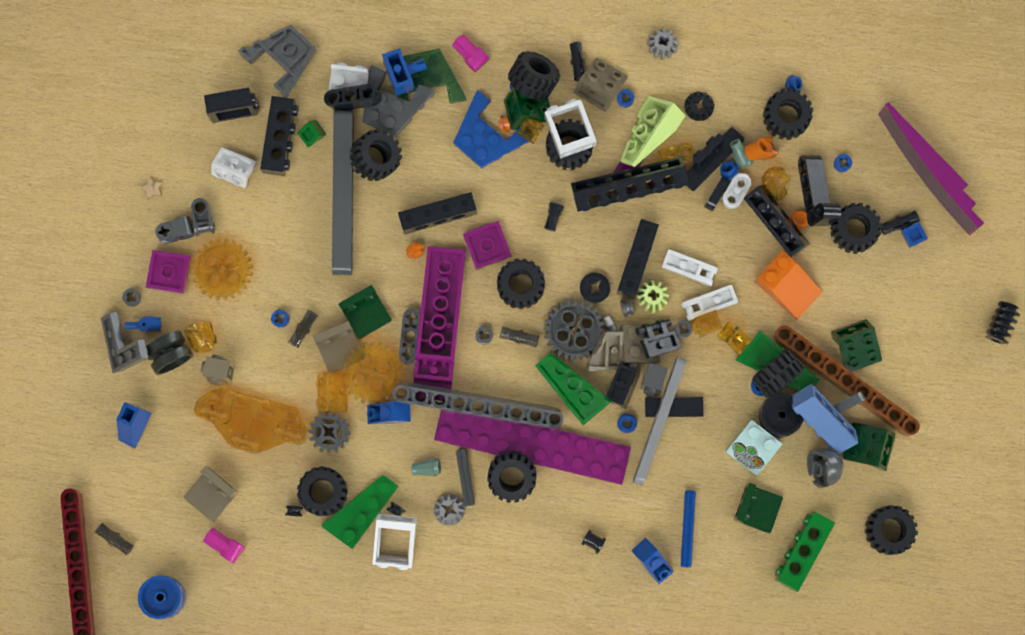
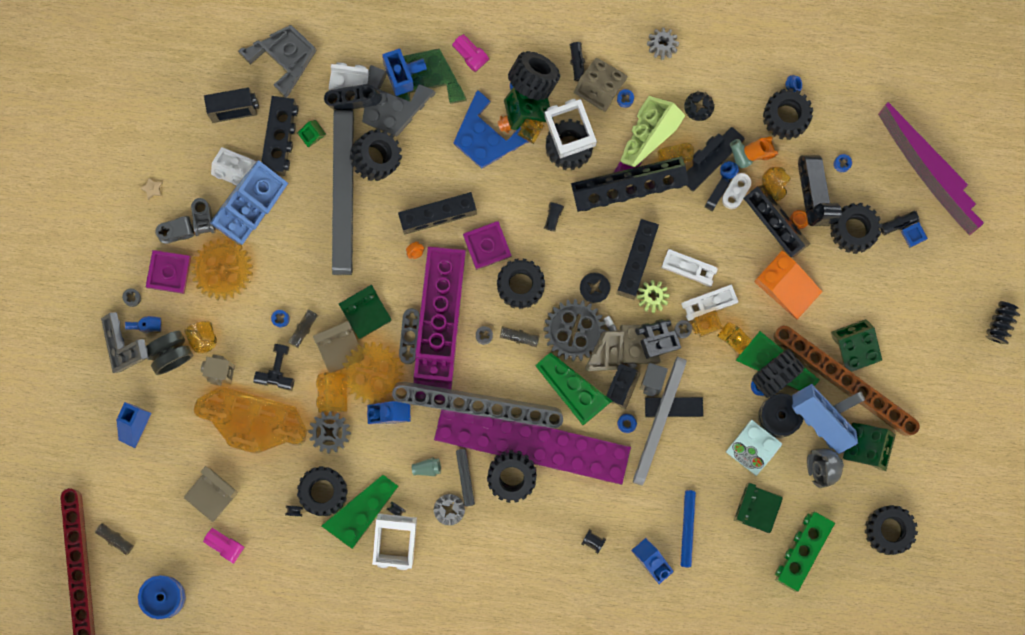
flat silver bush [620,298,634,317] -> none
none -> medium blue slope [210,160,288,246]
none -> black bar [253,344,295,391]

